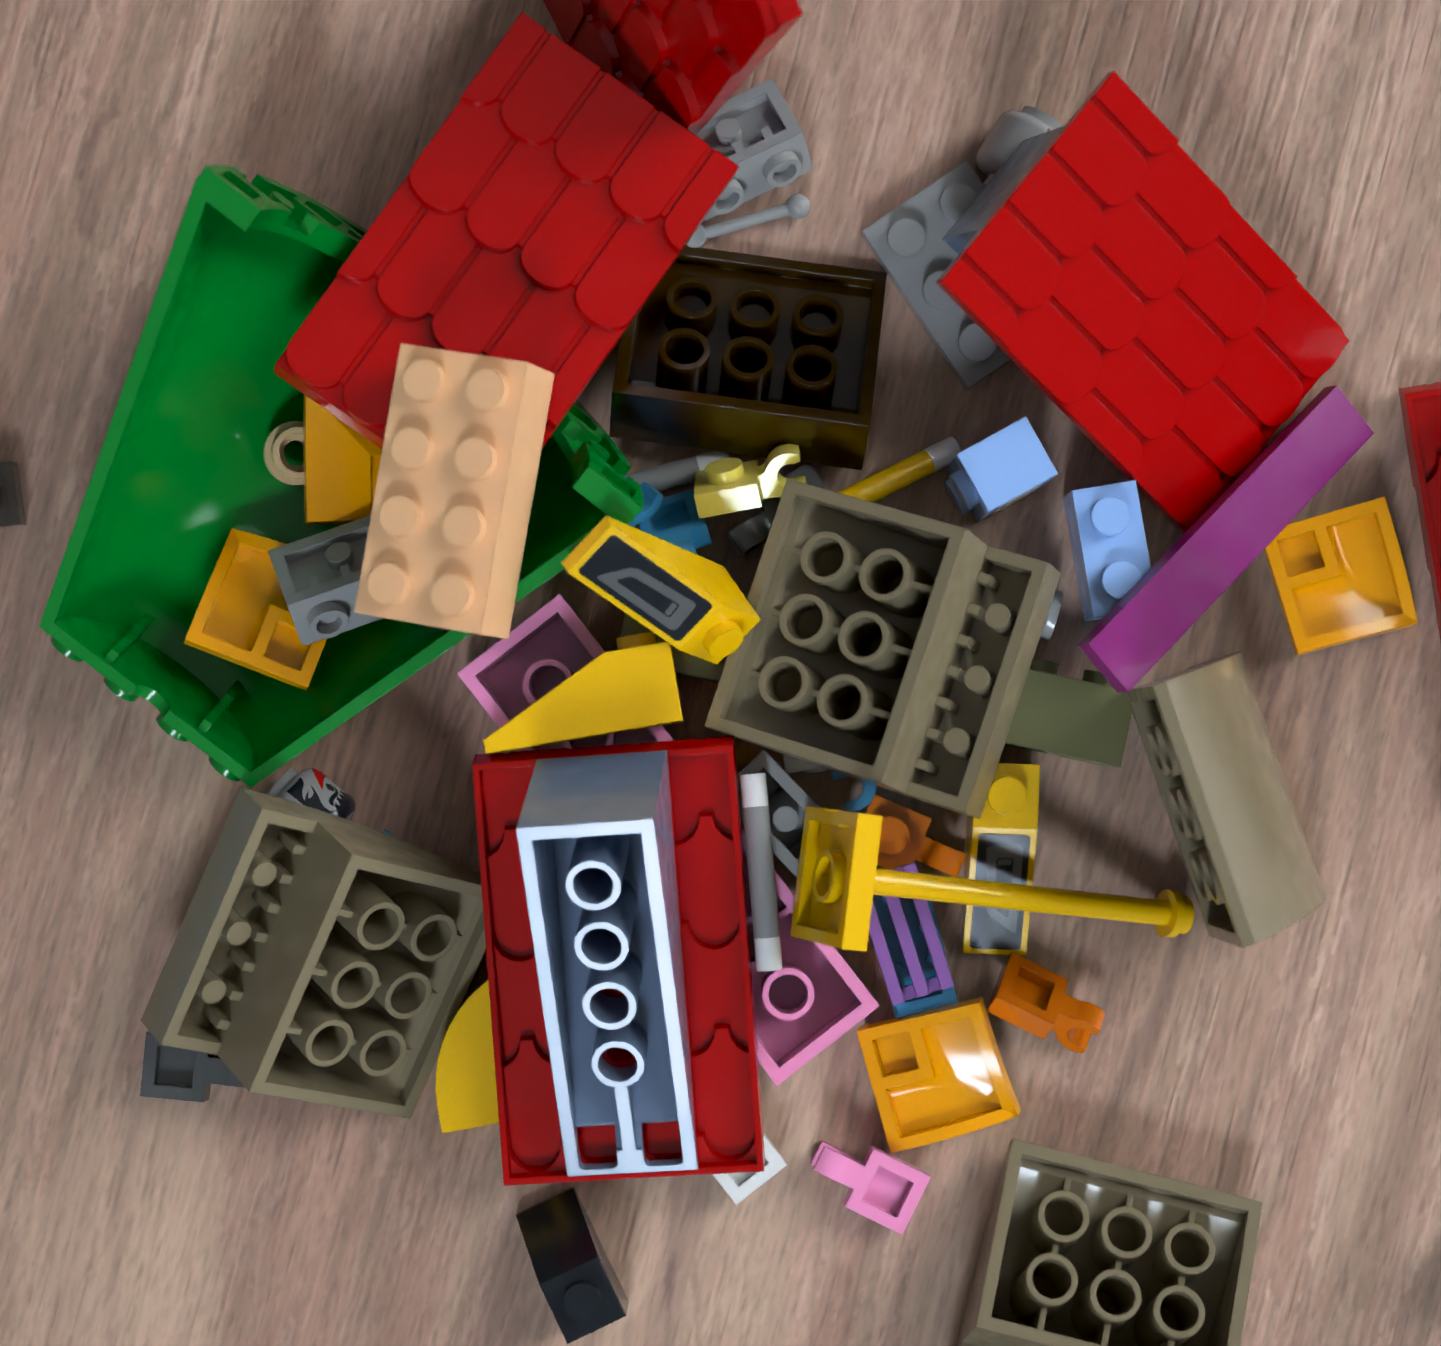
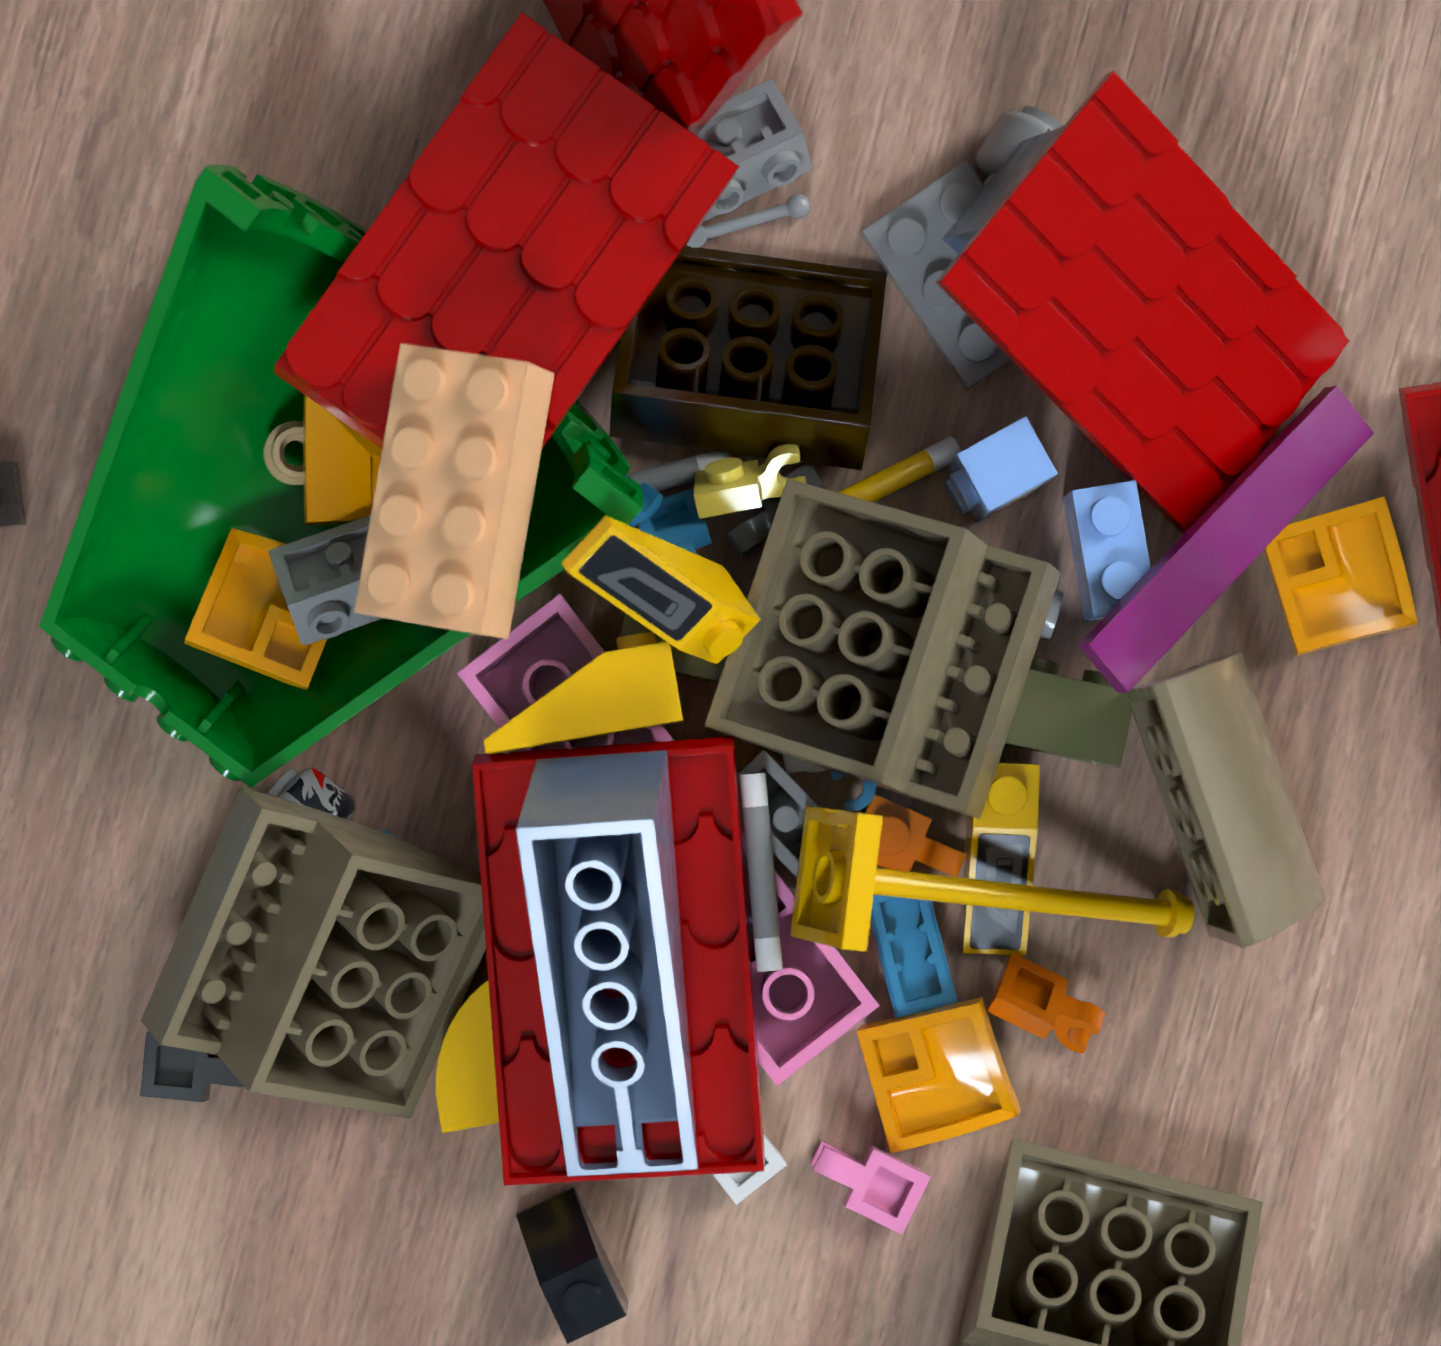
medium lavender tile [869,862,954,1006] -> none

